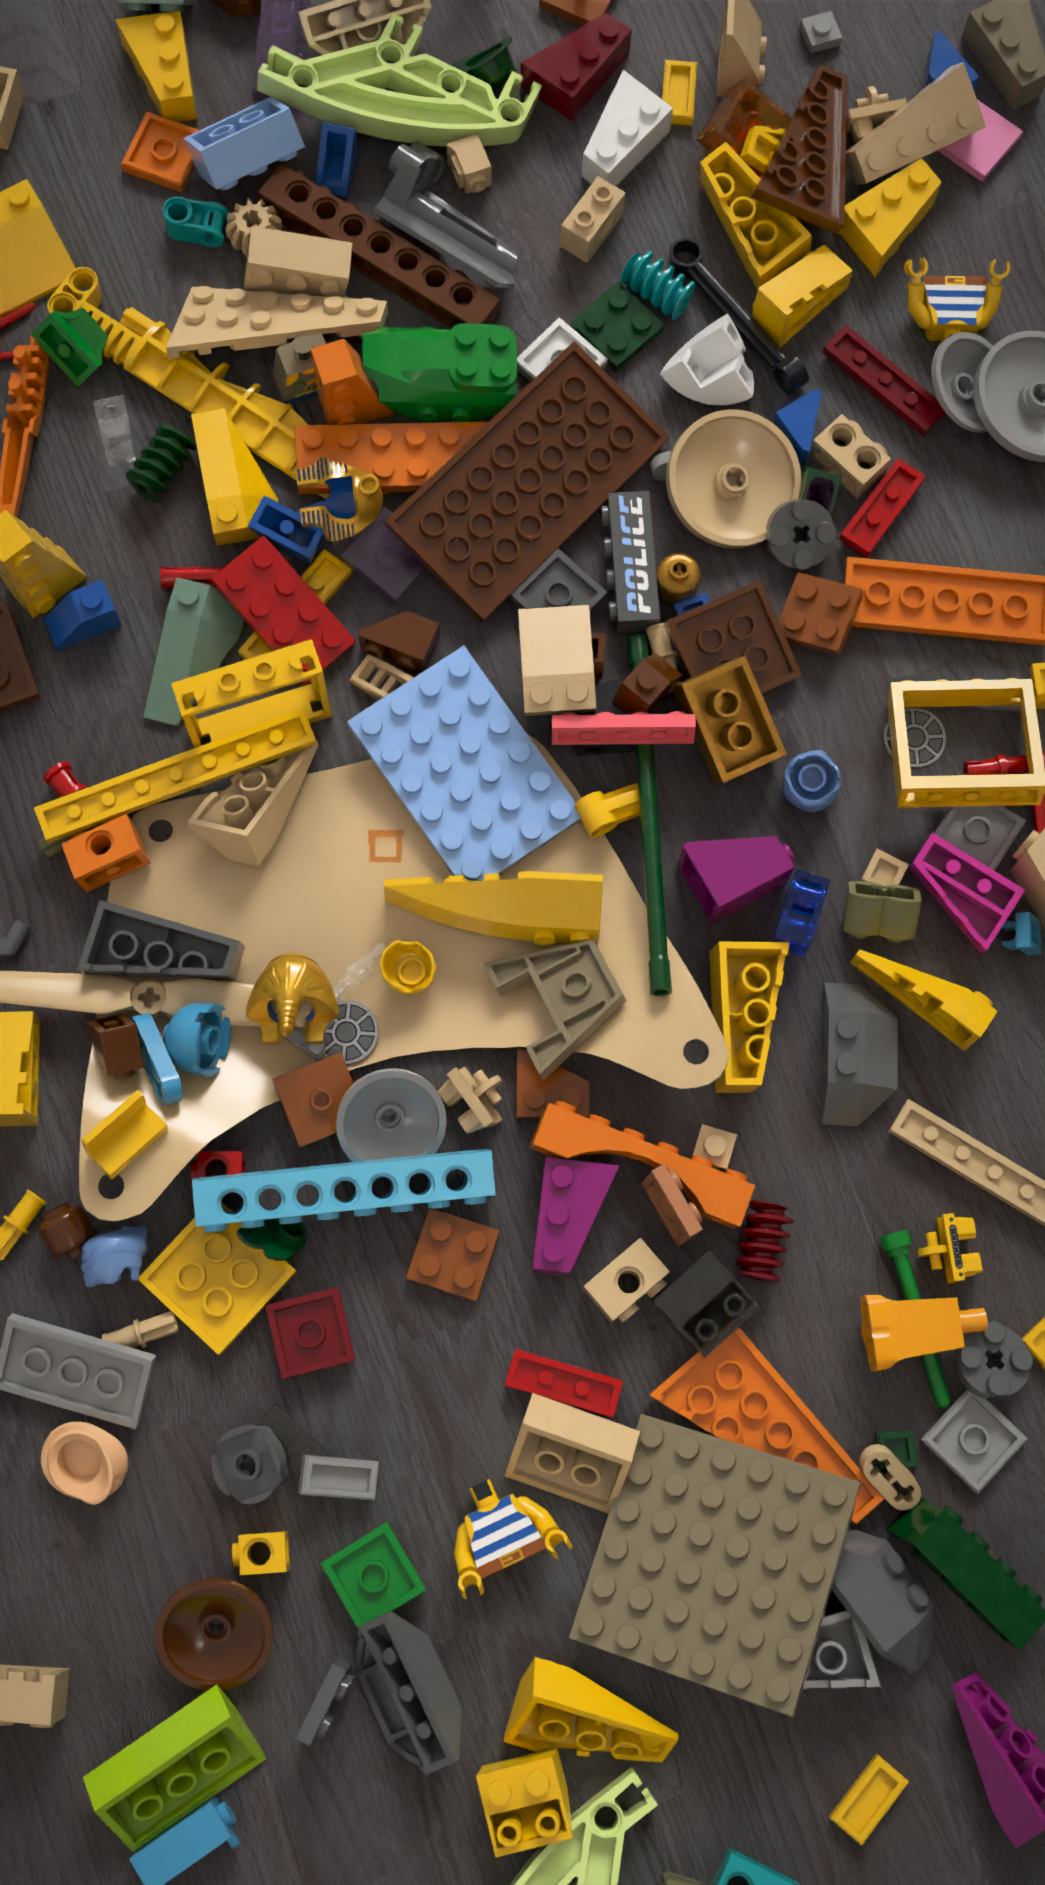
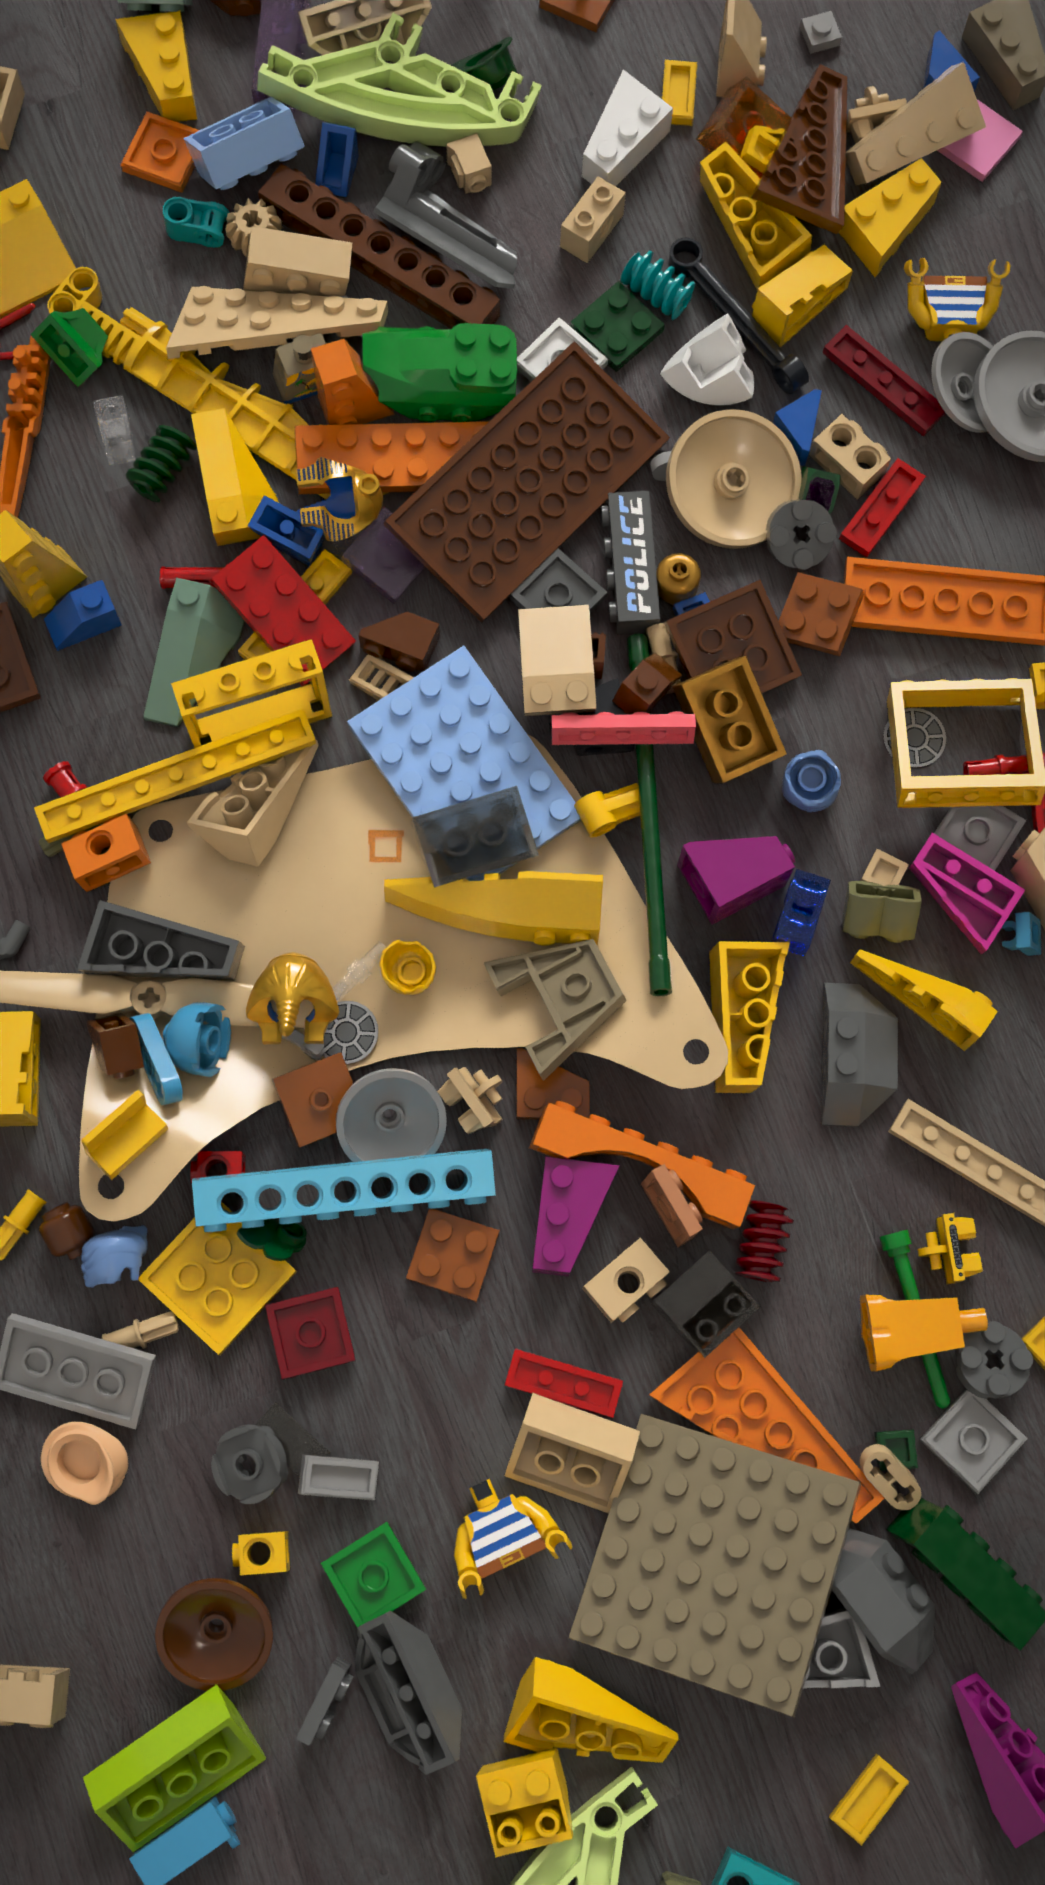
dark red wedge [520,12,632,121] -> none
tan plate [692,1124,737,1171] -> none
none -> clear smoke slope [411,786,539,888]

